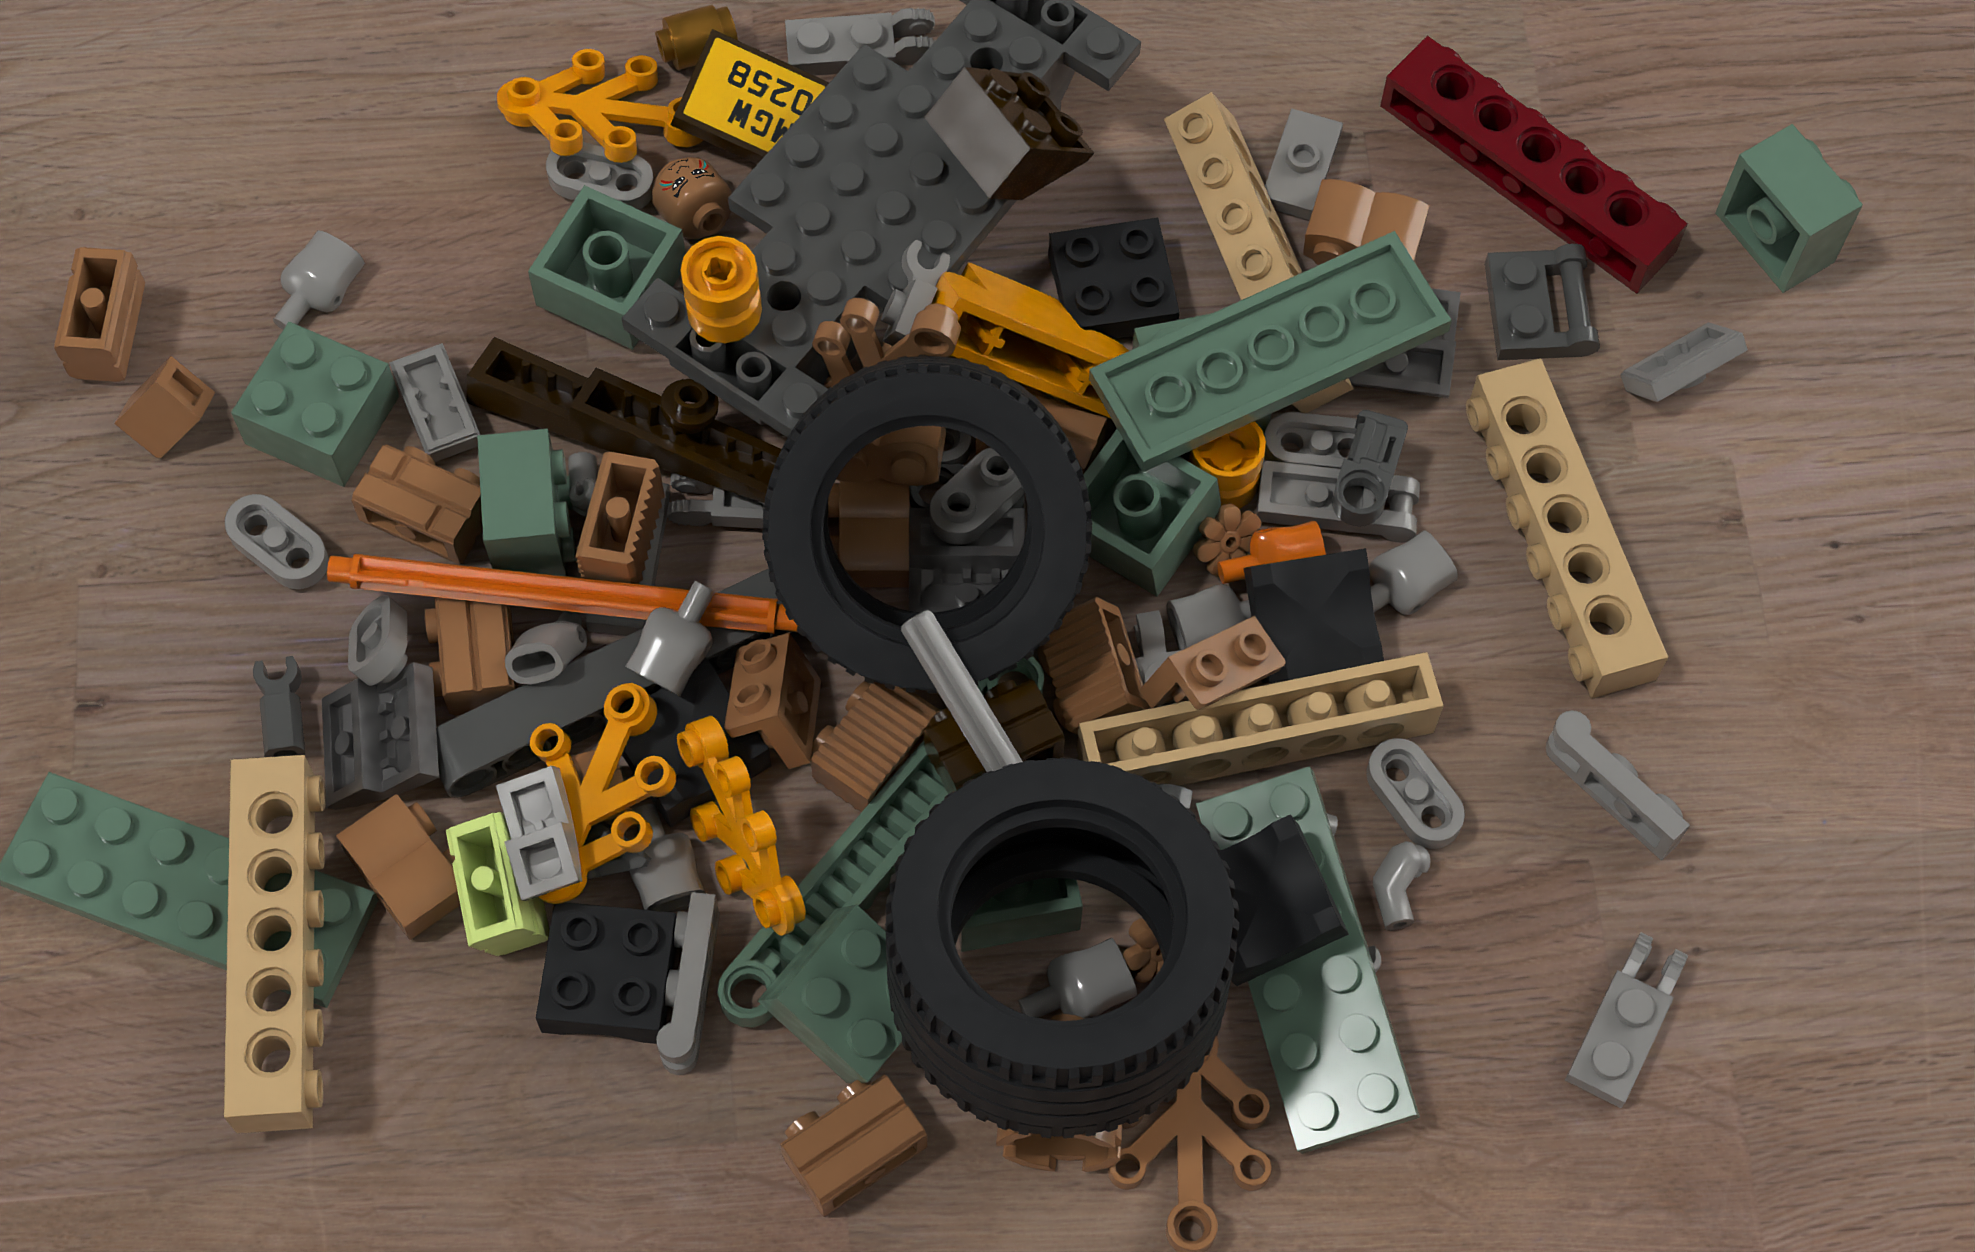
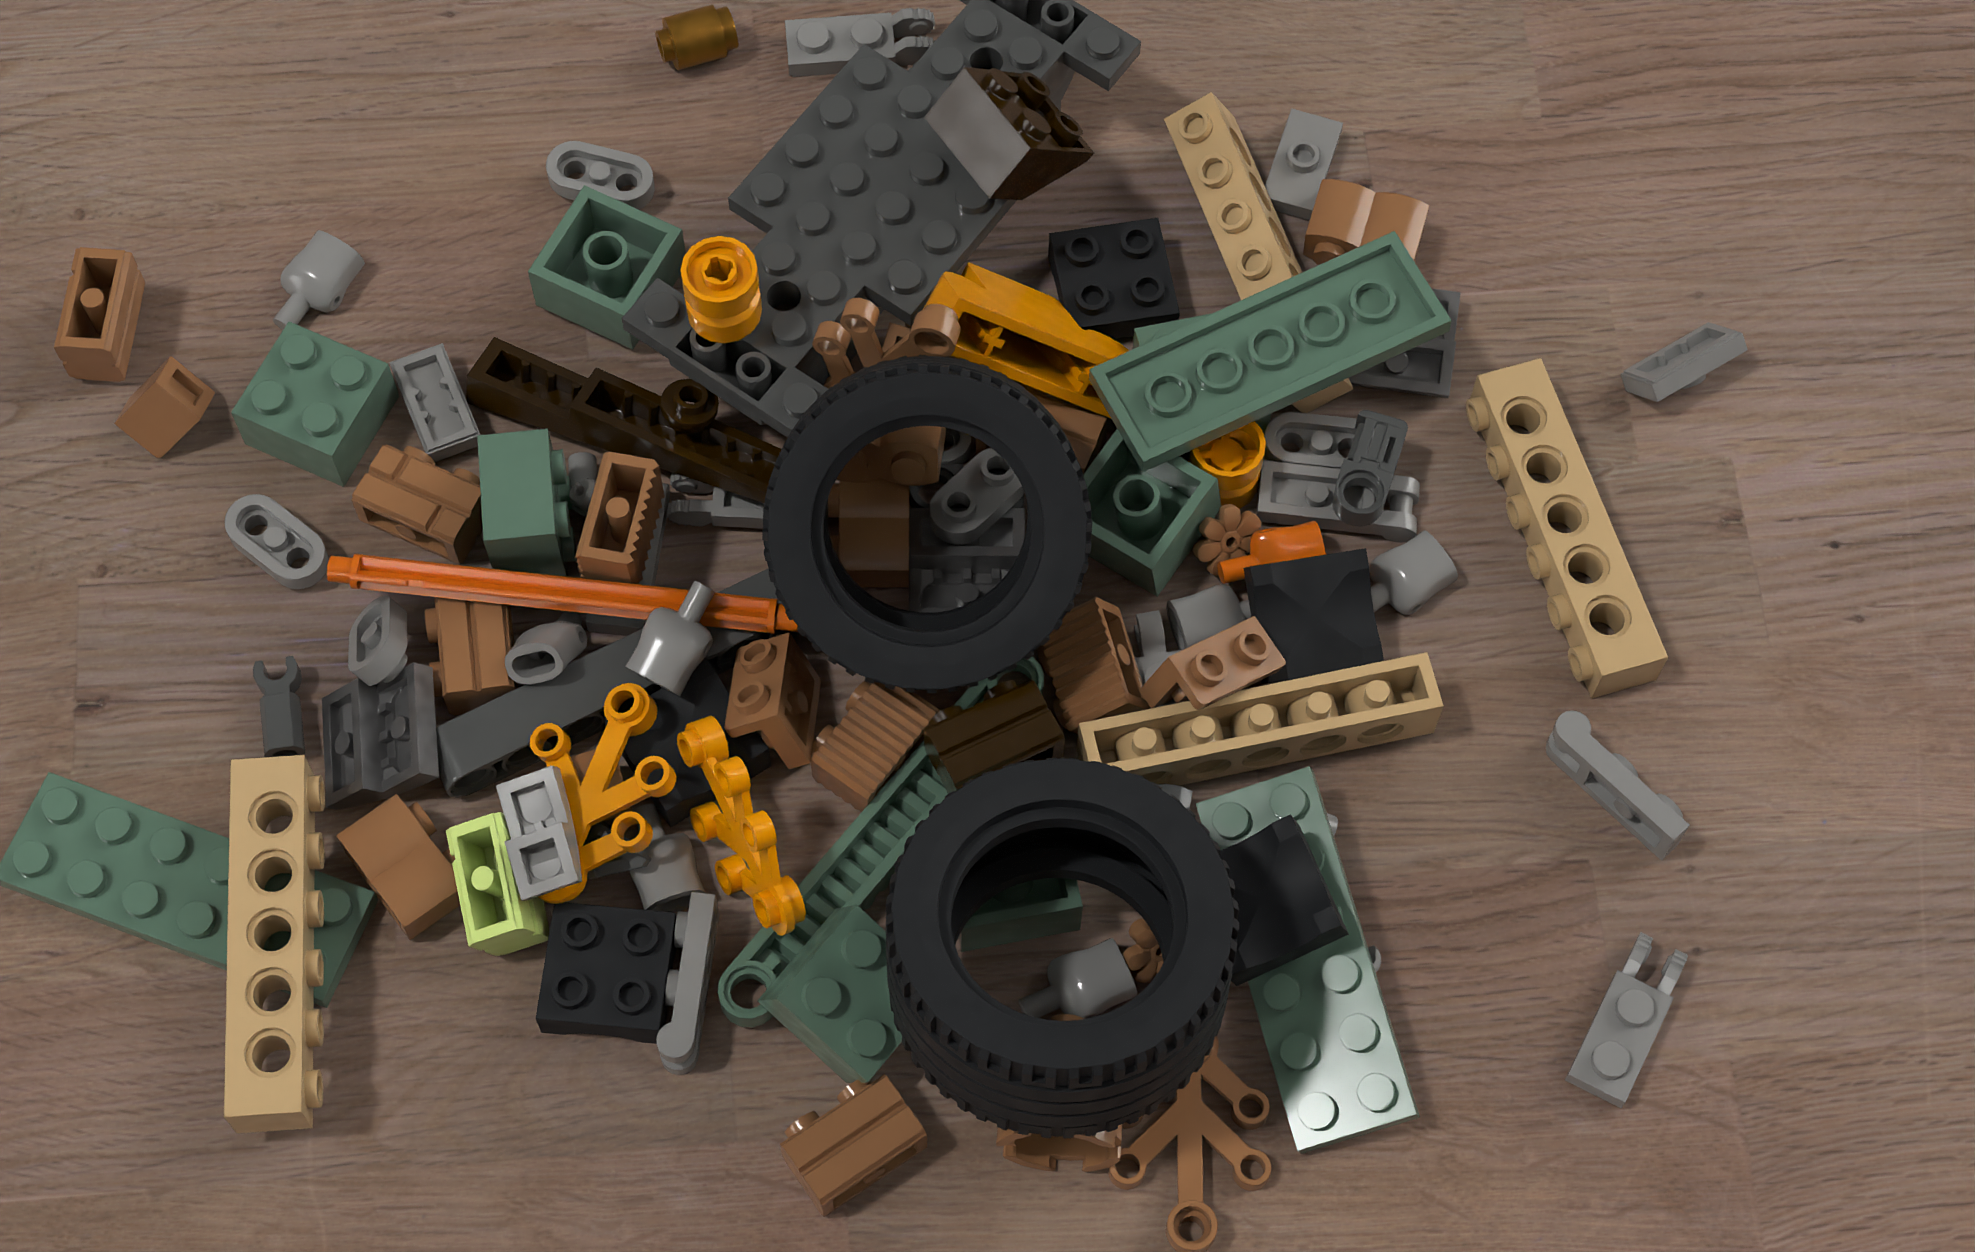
light orange plant [497,49,703,163] -> none
medium nougat head [652,157,732,239] -> none
tile [670,29,829,164] -> none
light grey plate [881,240,950,346] -> none
light grey axle [901,610,1023,772] -> none
light grey plate [1366,738,1465,849] -> none
light grey arm [1373,841,1431,931] -> none
dark red brick [1380,35,1688,294] -> none
dark grey plate [1484,244,1600,360] -> none
sand green brick [1715,124,1863,293] -> none

